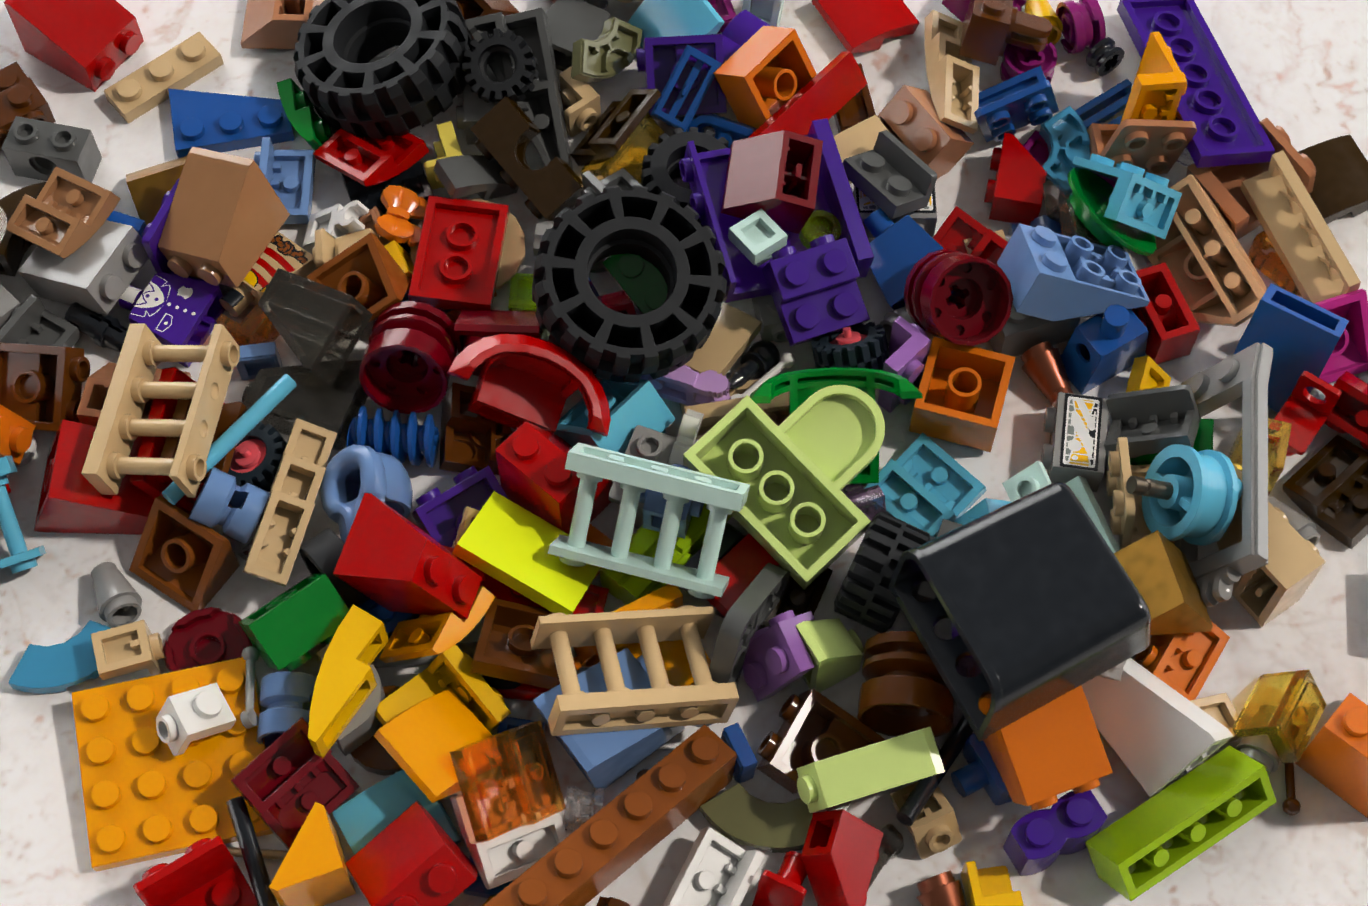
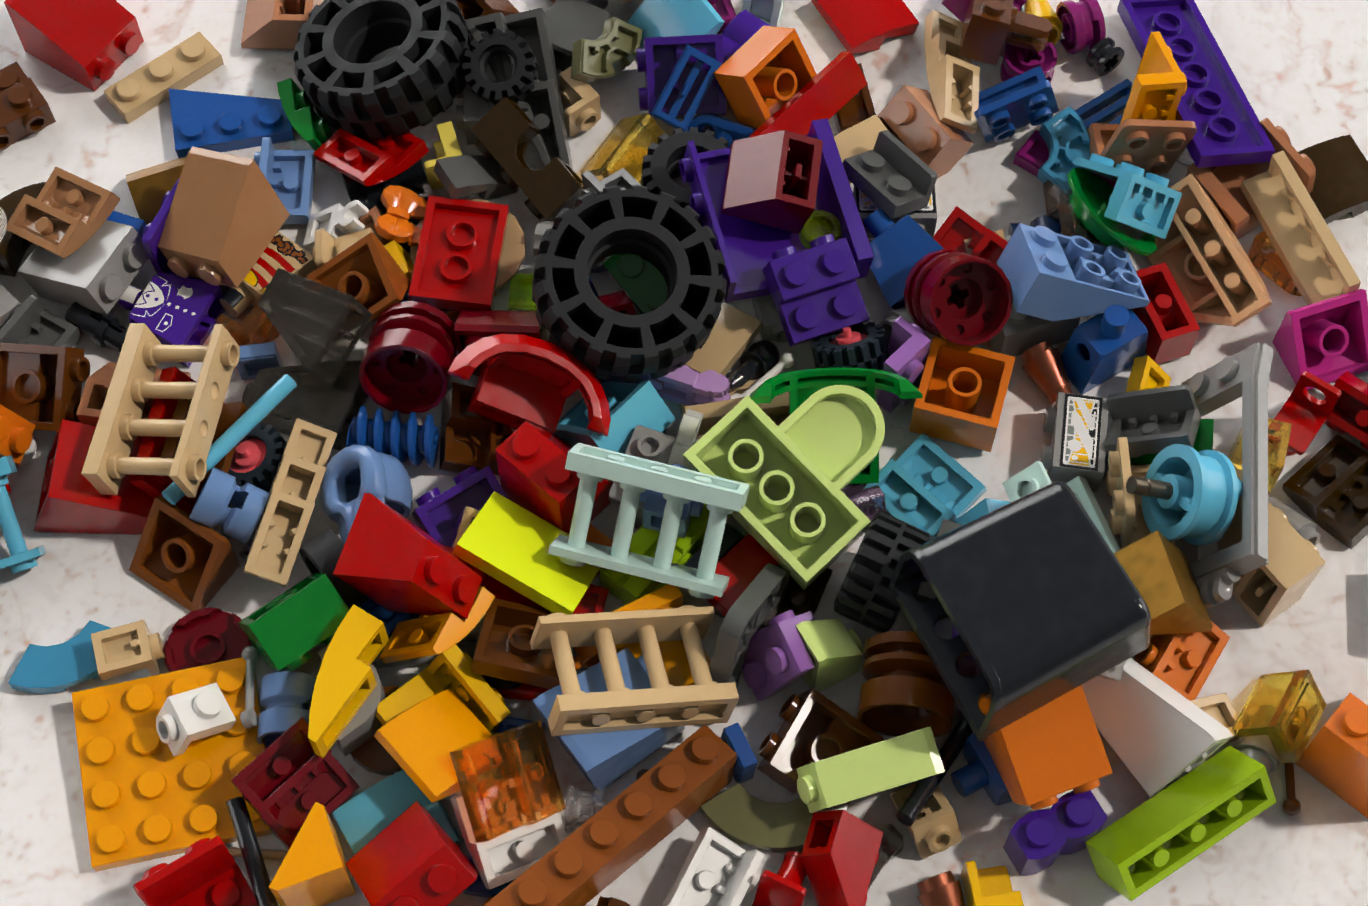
dark grey brick [2,116,102,183] -> none
light grey cone [91,562,142,627] -> none
dark brown slope [570,89,662,166] -> none
light aqua tile [728,208,788,267] -> none
red slope [984,133,1047,226] -> none
blue brick [1233,283,1349,413] -> none

